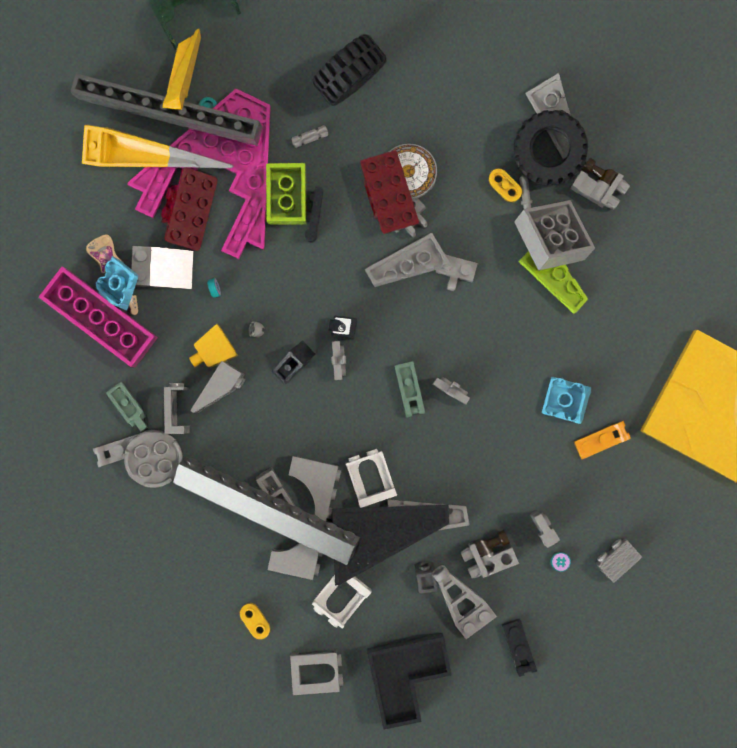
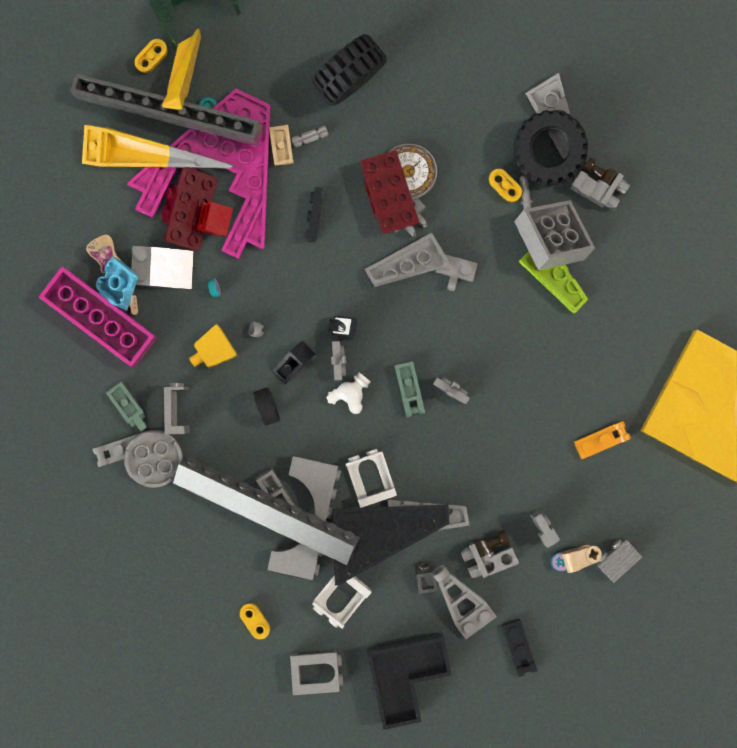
light grey slope [190,361,246,413] -> none
lime brick [266,163,307,225] -> none
medium azure slope [542,377,591,424] -> none
none -> yellow plate [134,39,168,74]
none -> red piece [197,202,233,236]
none -> black tyre [253,387,280,426]
none -> tan plate [269,125,294,167]
none -> white animal [326,372,371,414]
none -> tan piece [562,544,602,573]

